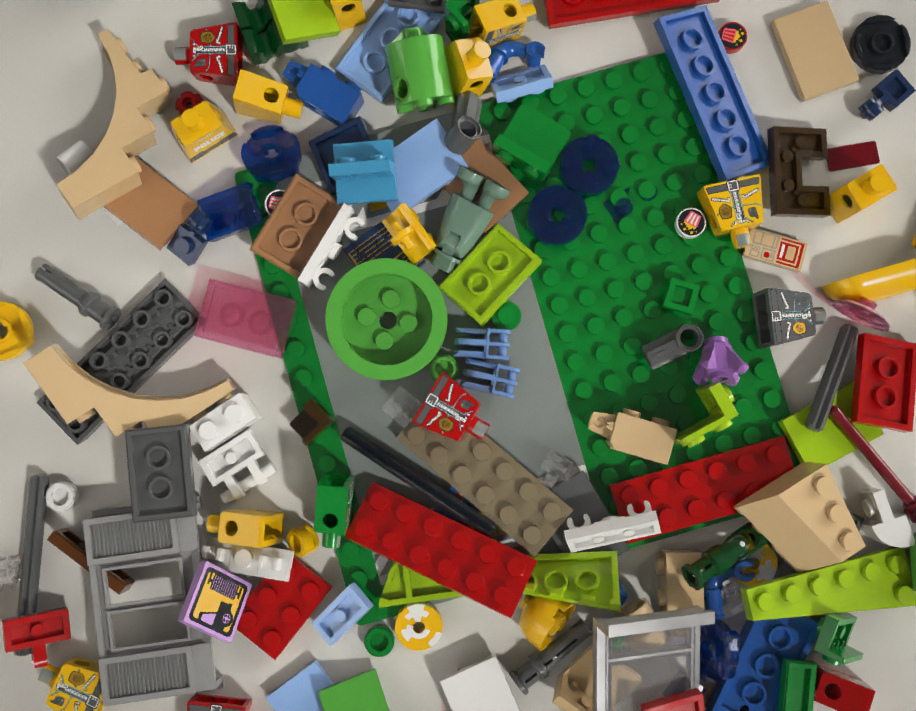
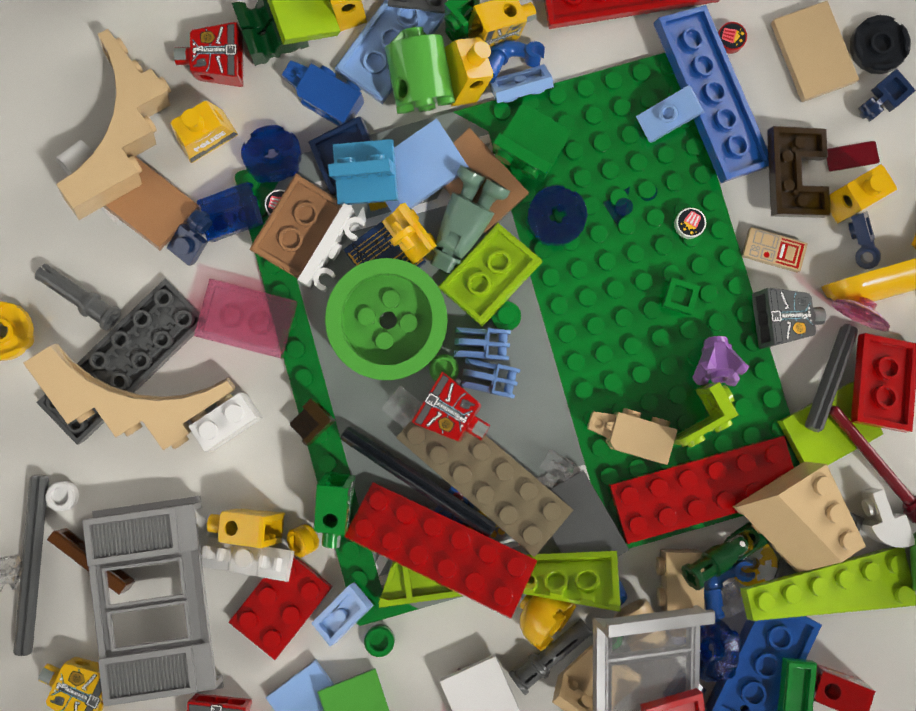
red plate [1,607,71,668] -> none
dark grey tile [125,424,197,523] -> none
red plate [175,91,203,115] -> none
tile [177,561,252,643] -> none
white plate [198,429,277,504] -> none
yellow torso [233,69,304,124] -> none
yellow piece [395,601,443,651] -> none
dark grey piece [444,92,482,155] -> none
clear blue plate [560,134,620,196] -> none
white plate [564,500,661,553] -> none
dark grey piece [640,324,704,370] -> none
torso [697,174,763,249] -> none
green bracket [814,612,863,666] -> none
none -> light blue plate [636,85,704,143]
none -> dark blue plate [848,211,881,269]

